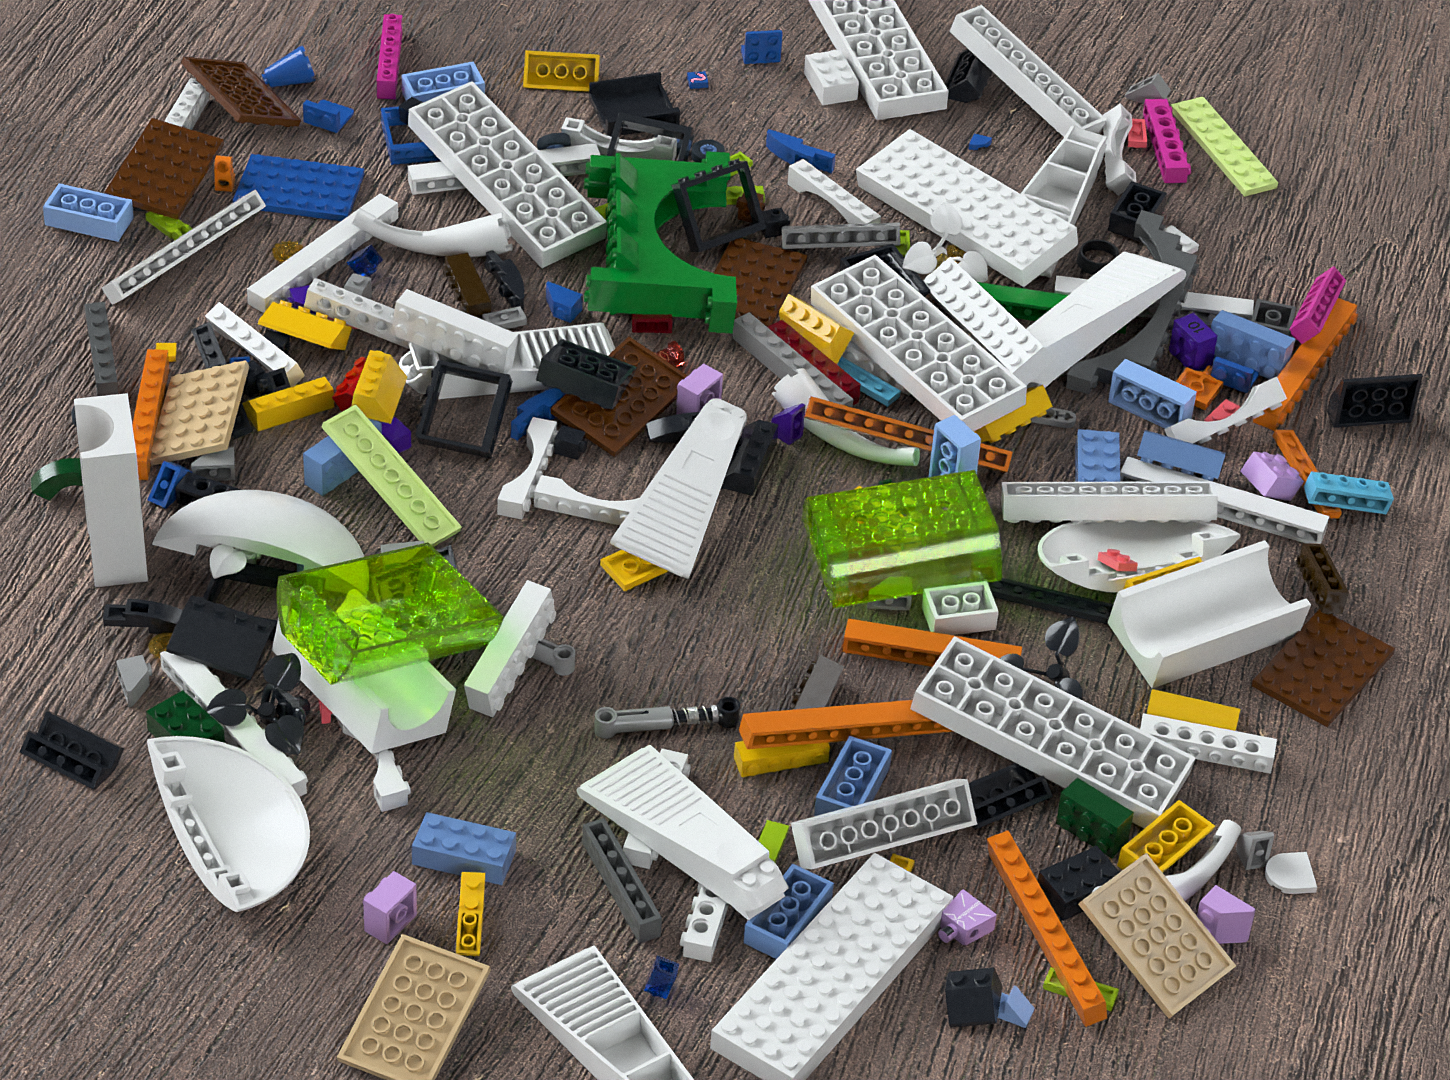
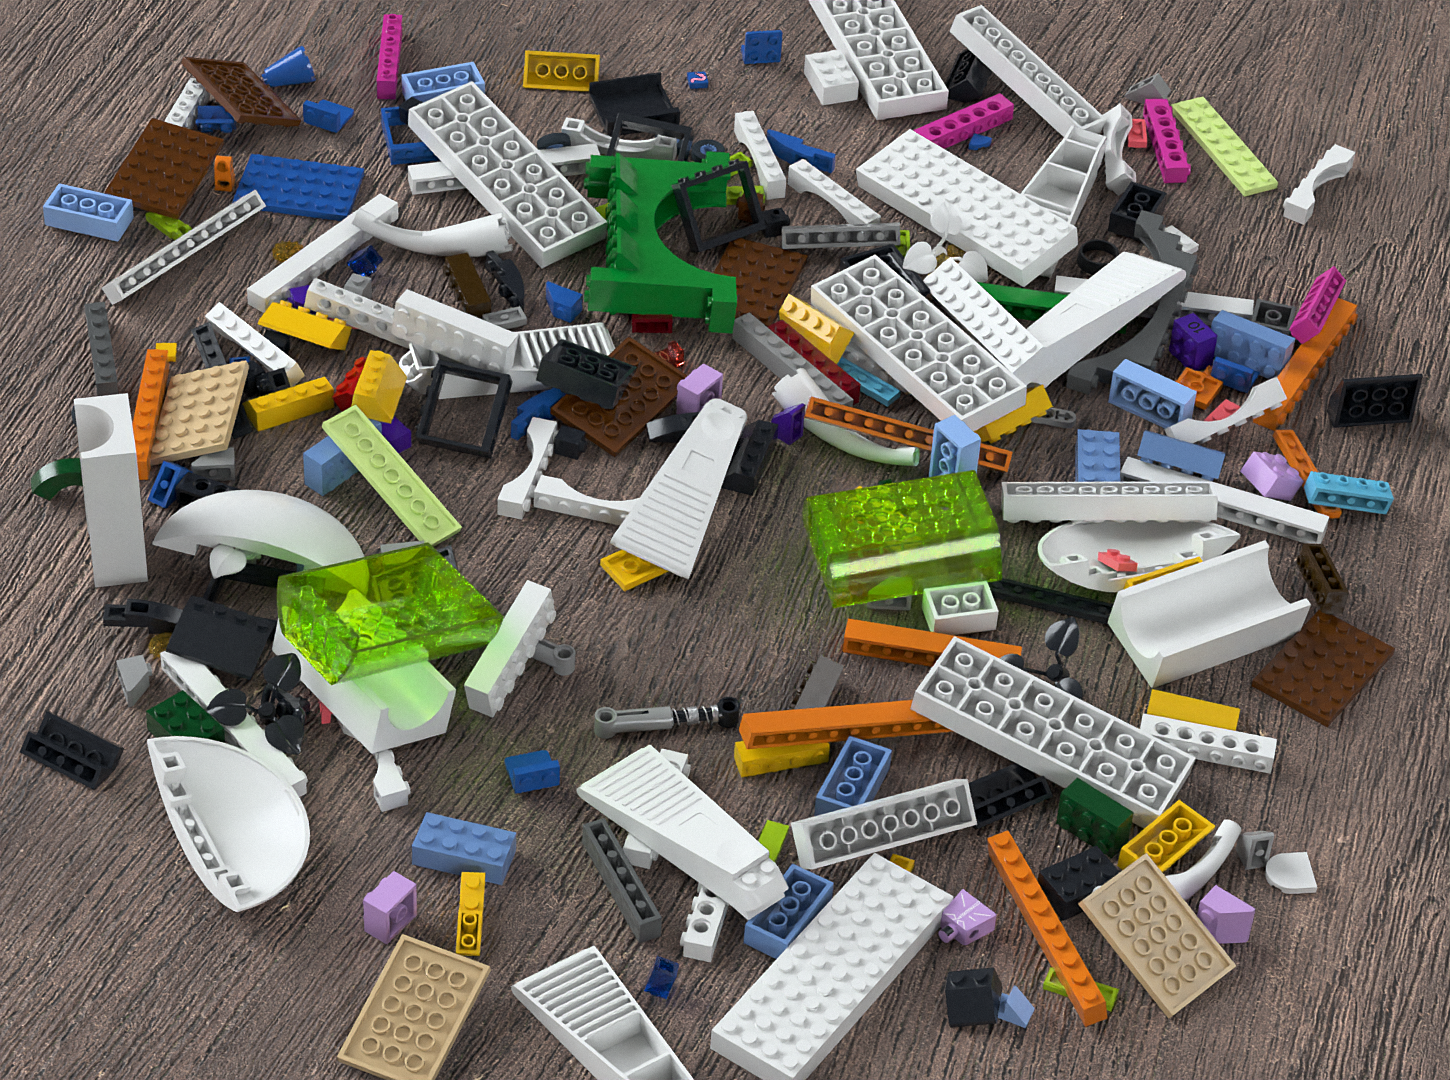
none -> blue bracket [196,106,237,133]
none -> blue bracket [504,750,560,794]
none -> white arch [734,111,786,200]
none -> dark pink brick [913,93,1014,149]
none -> white arch [1283,144,1355,225]

